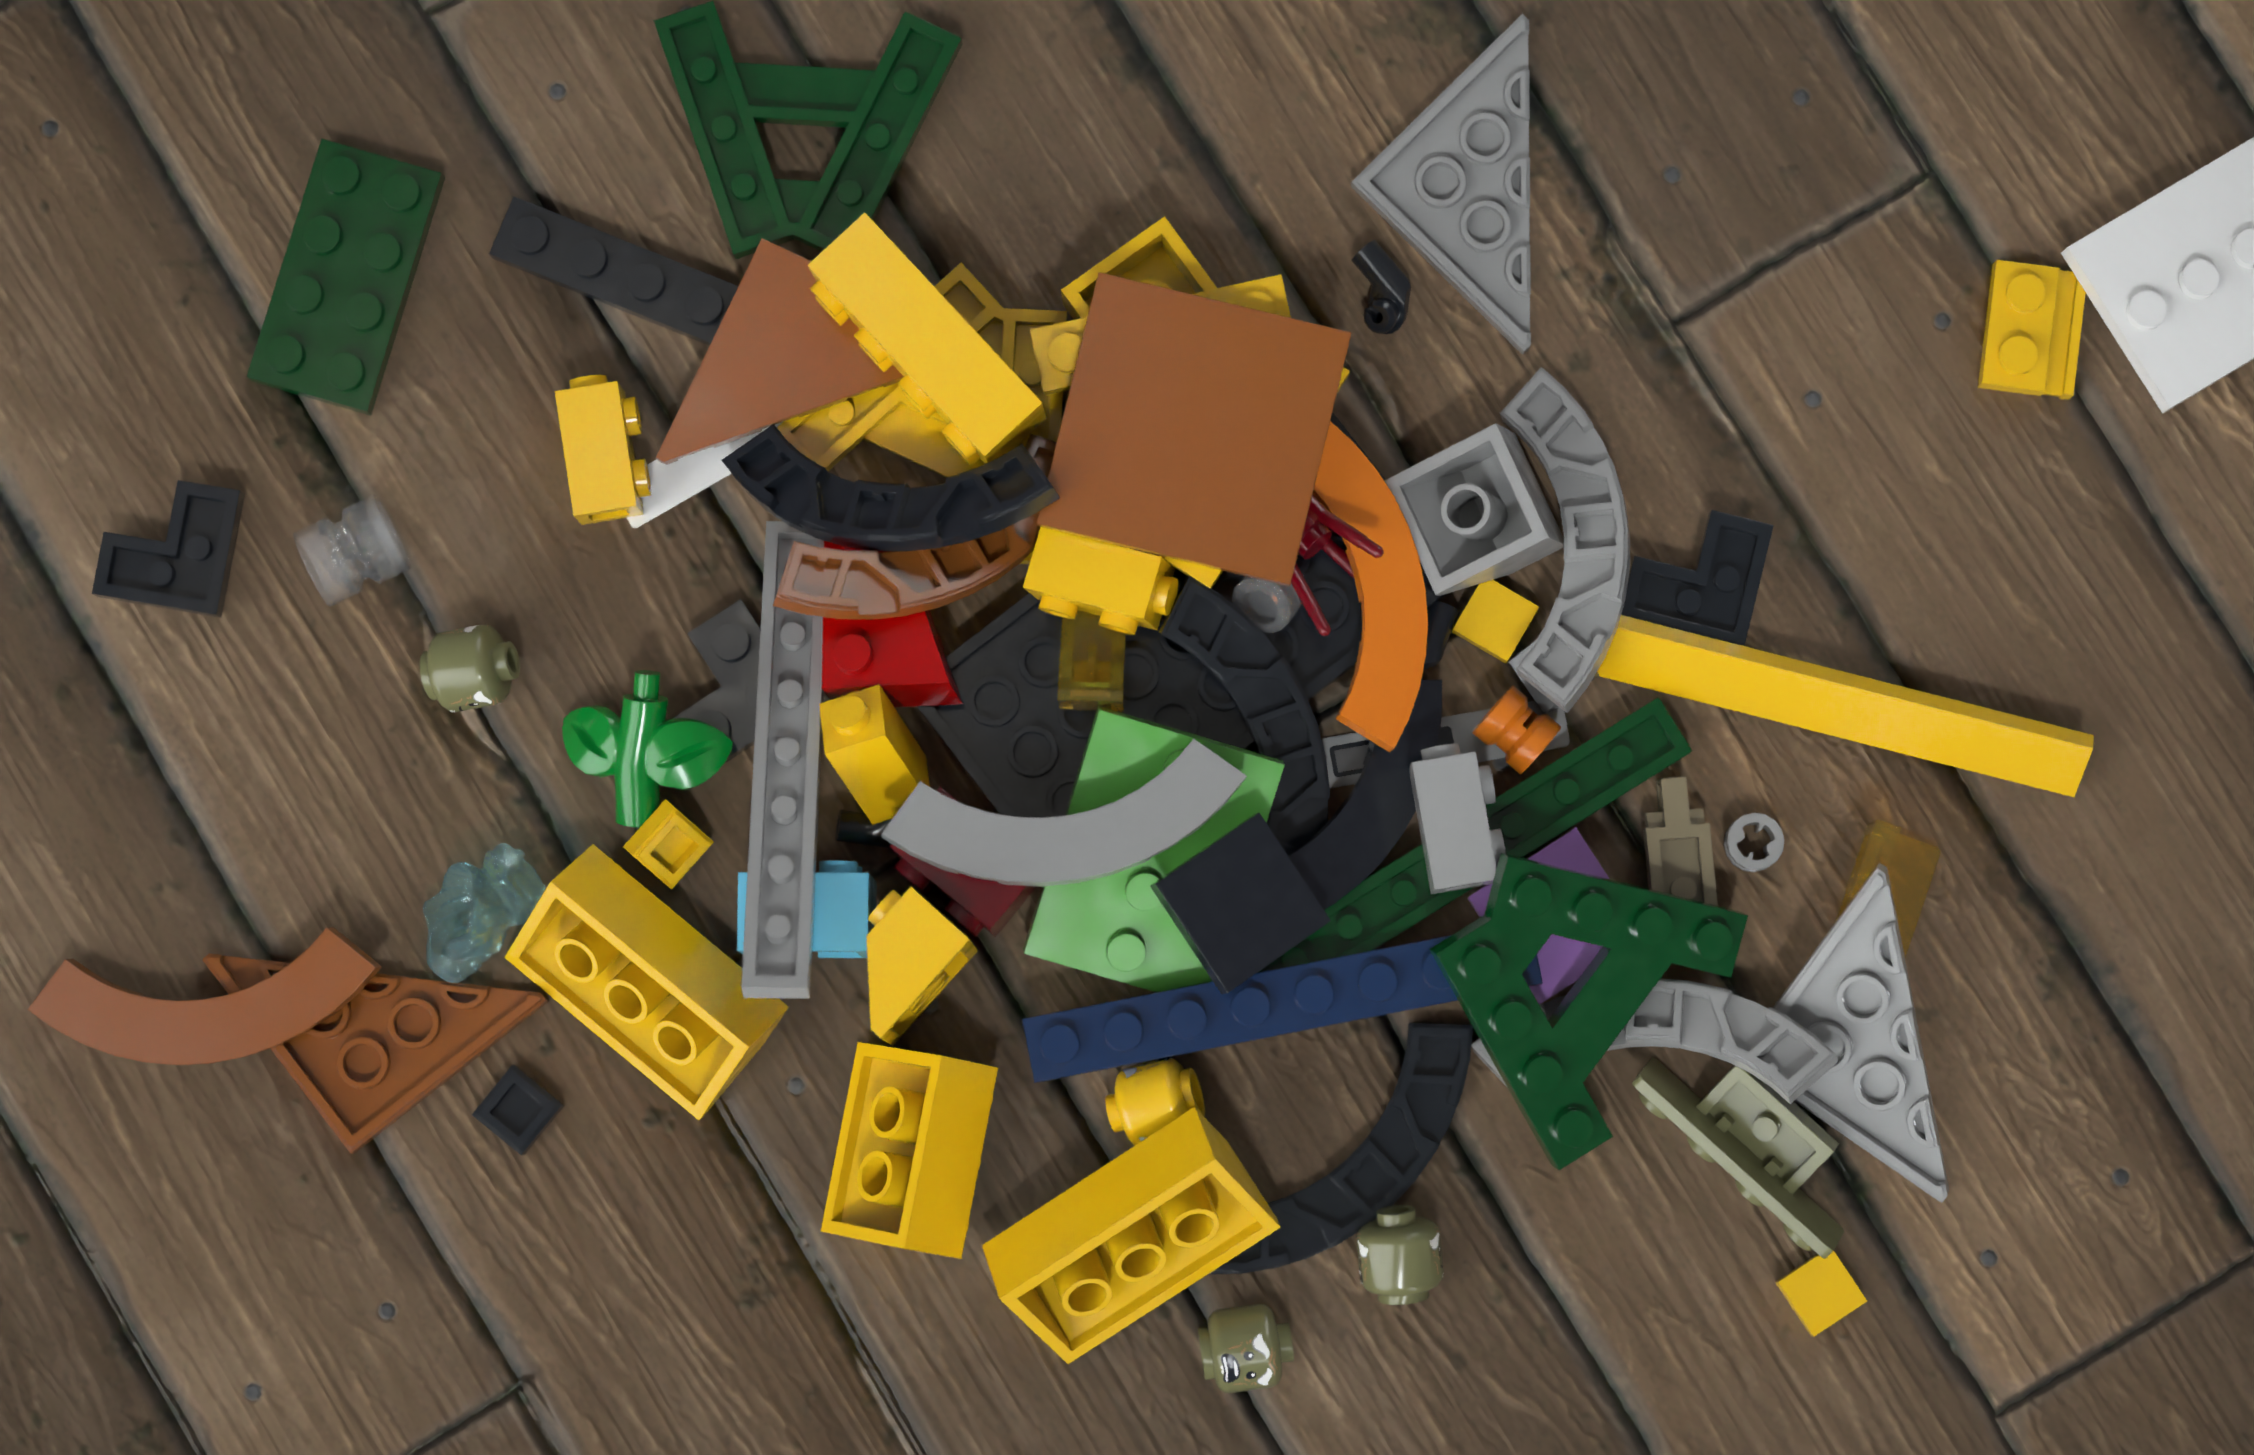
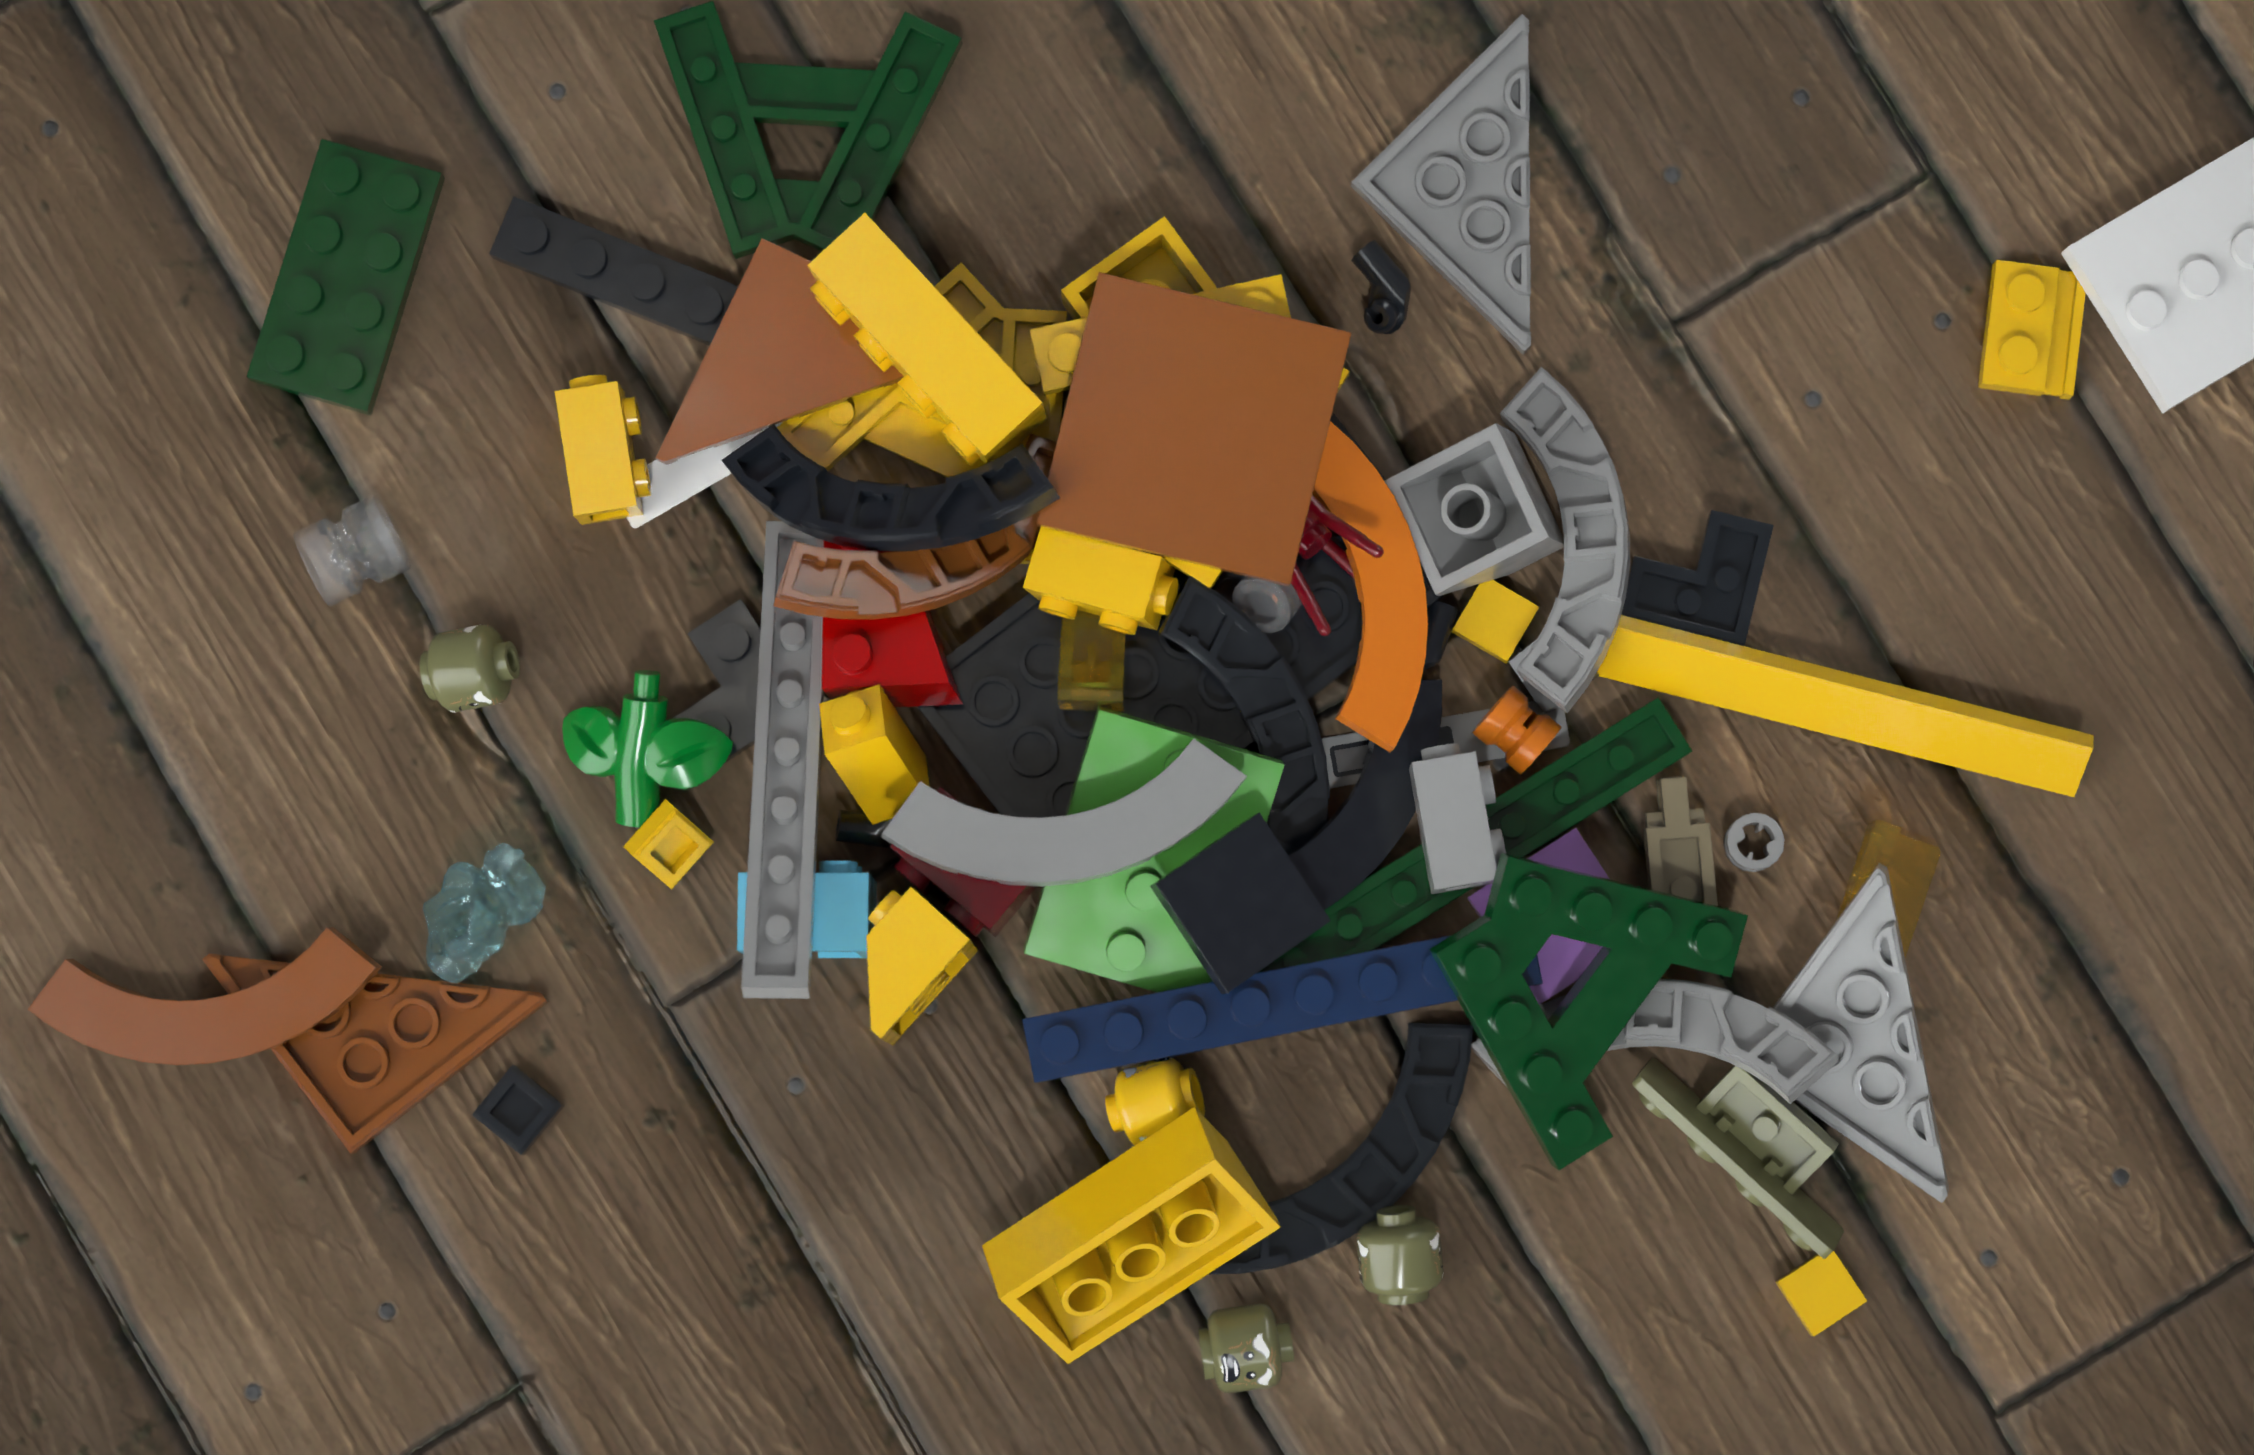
black plate [92,480,245,618] -> none
yellow slope [504,844,789,1120] -> none
yellow slope [821,1042,998,1259] -> none

